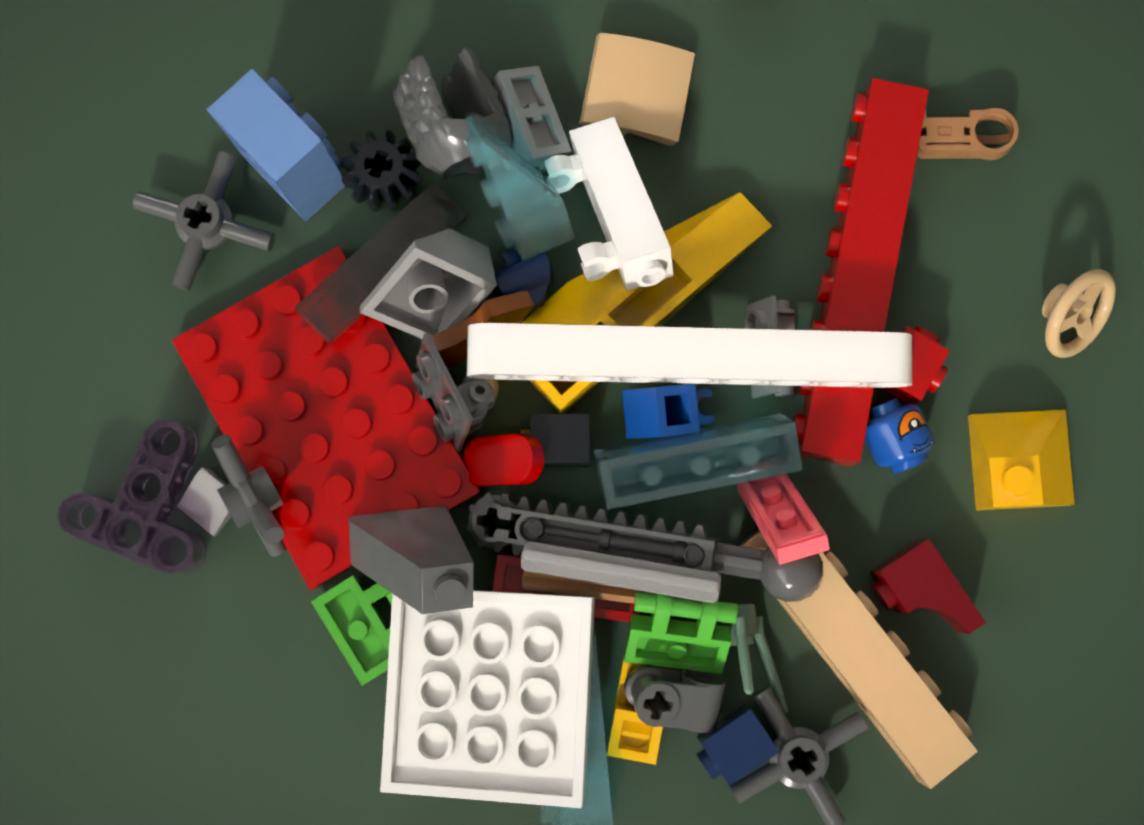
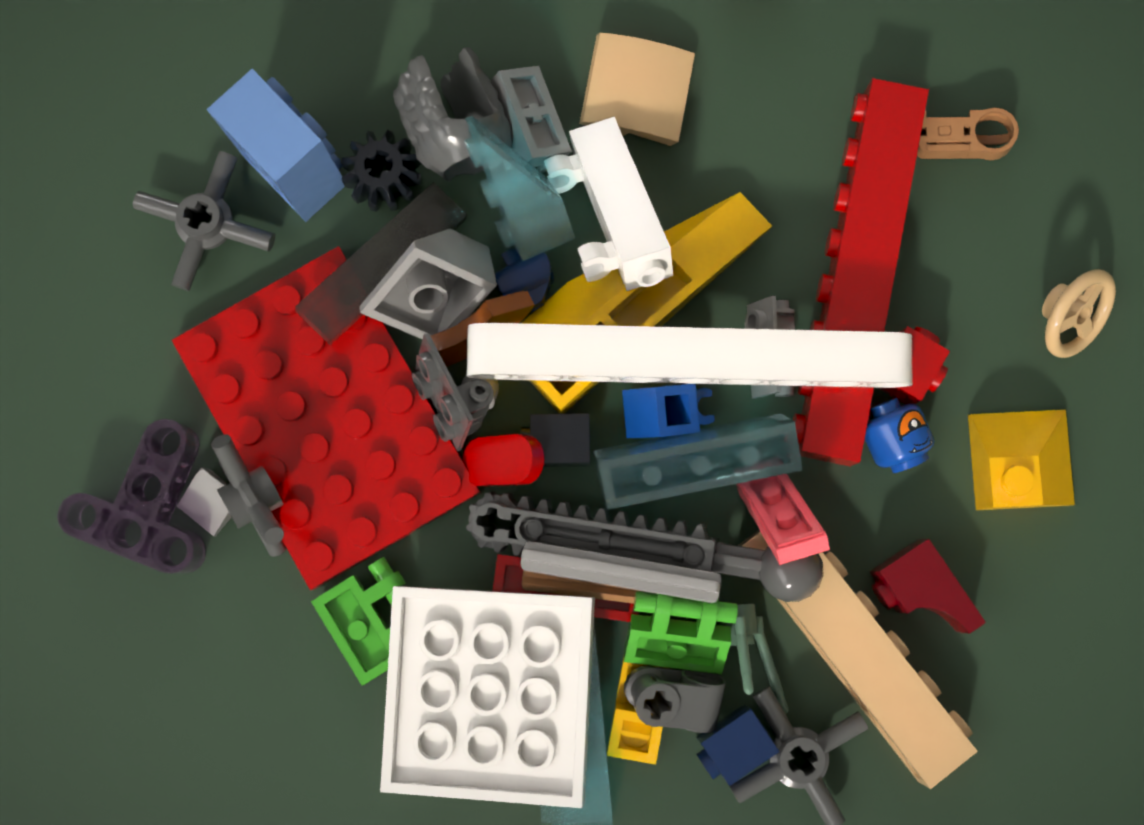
dark grey slope [348,506,473,614] -> none

